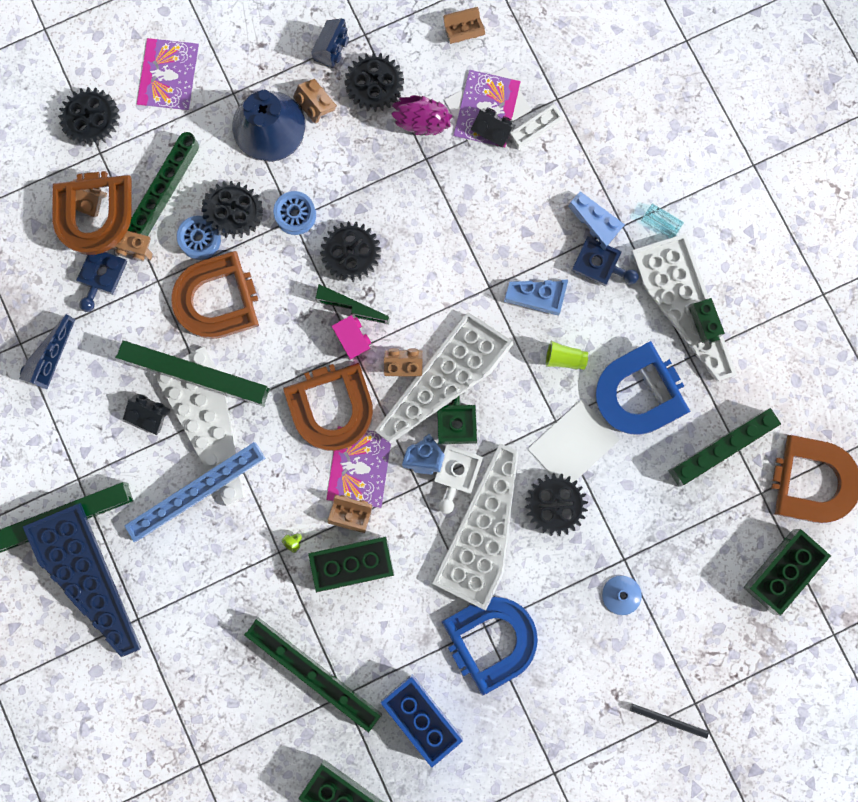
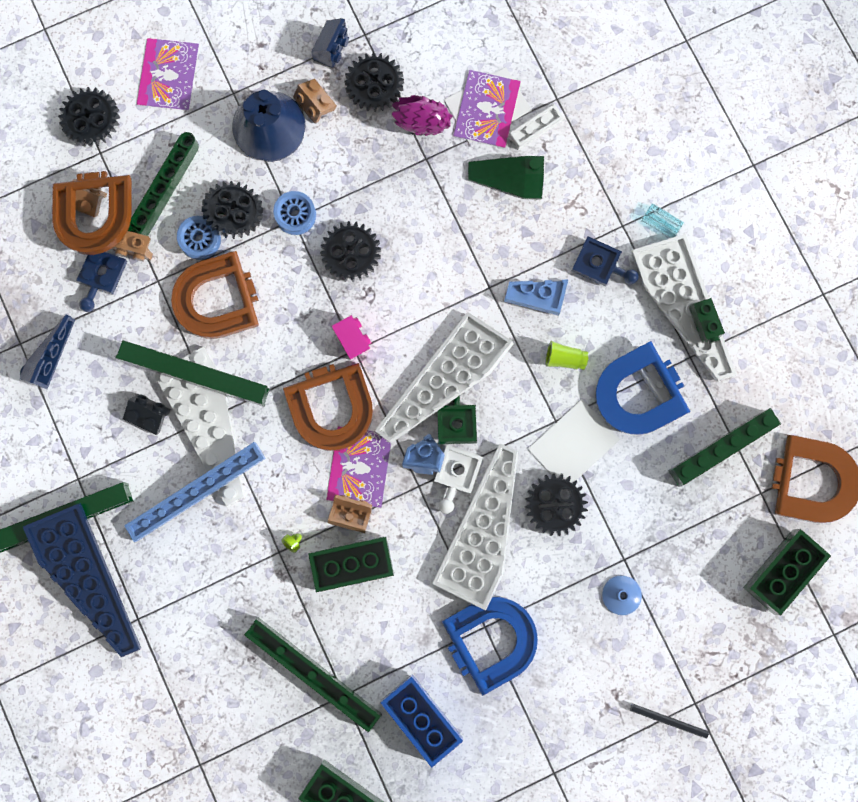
dark green slope [315,284,390,325] -> none
medium nougat bracket [384,348,423,376] -> none
medium nougat bracket [443,7,485,44] -> none
black bracket [470,107,516,147] -> none
wing [568,191,625,250] -> none
none -> dark green wedge [468,156,544,200]

